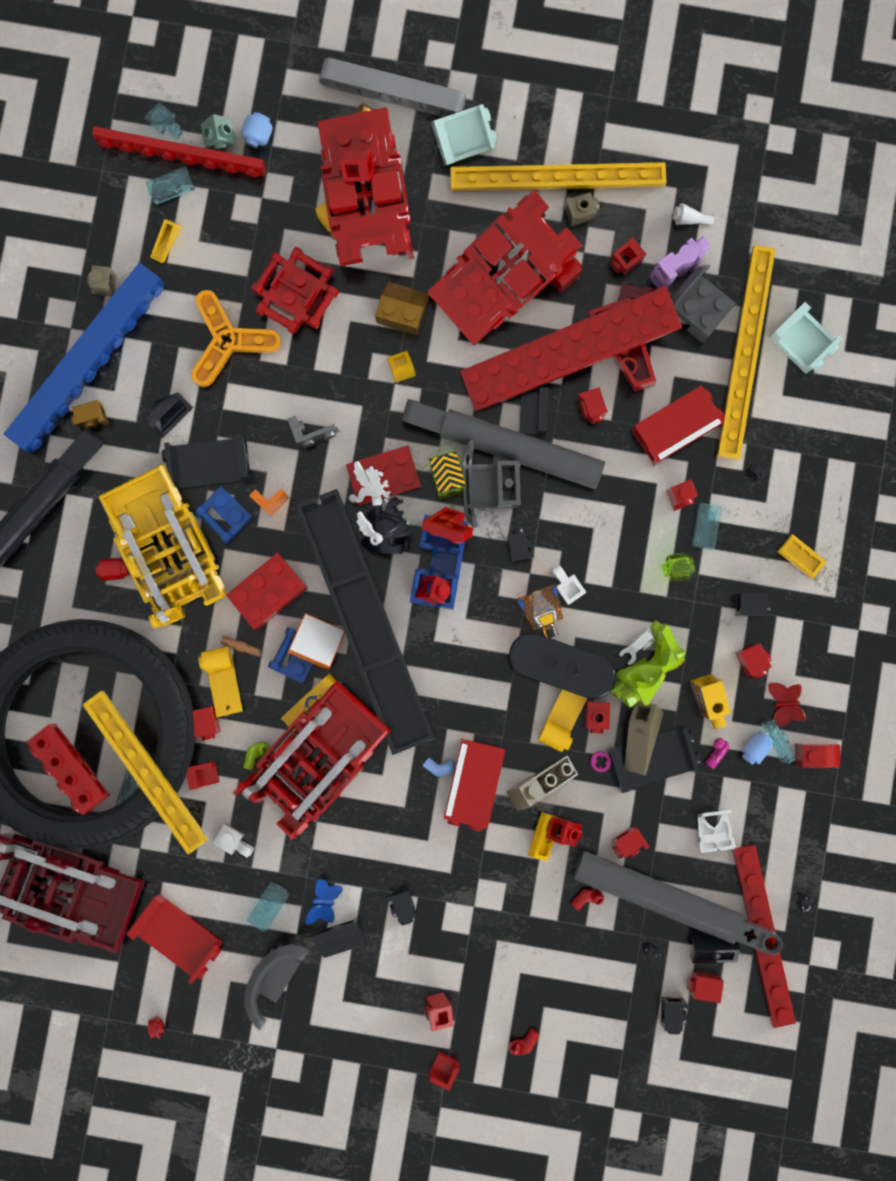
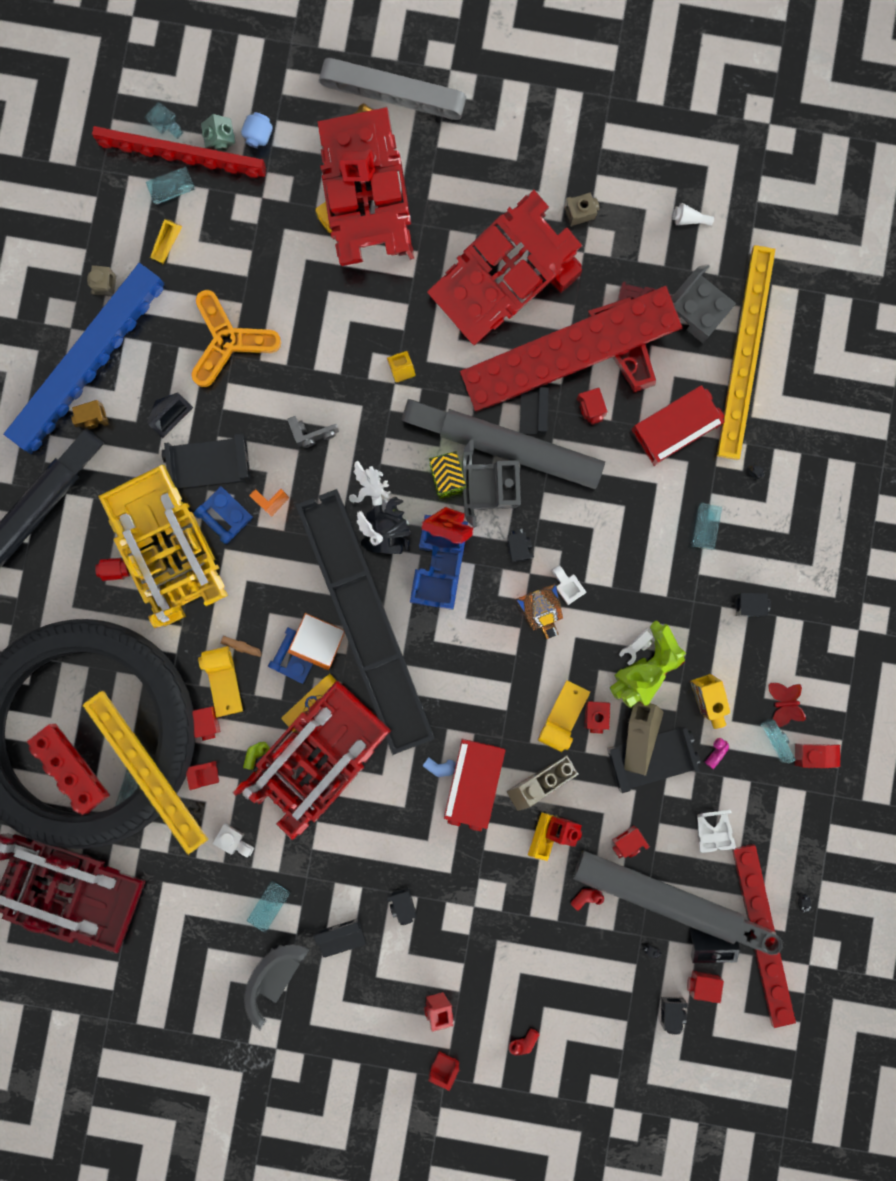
red panel [126,894,223,984] -> none
red plate [148,1016,165,1039] -> none
red brick [226,553,309,630] -> none
red brick [250,246,340,335] -> none
blue piece [305,879,343,924] -> none
red plate [346,445,421,507] -> none
pearl gold slope [375,282,430,336] -> none
red brick [416,576,451,605] -> none
light aqua panel [431,104,497,165] -> none
yellow plate [451,163,666,192] -> none
black piece [509,633,616,699] -> none
dark pink bush [590,752,611,772] -> none
red brick [611,238,646,275] -> none
lavender hips [649,236,711,289] -> none
clear neon green head [662,552,696,583] -> none
red brick [666,479,698,511] -> none
red brick [735,643,772,679] -> none
light blue brick [741,731,774,765] -> none
light aqua panel [769,302,842,374] -> none
yellow plate [777,534,827,579] -> none

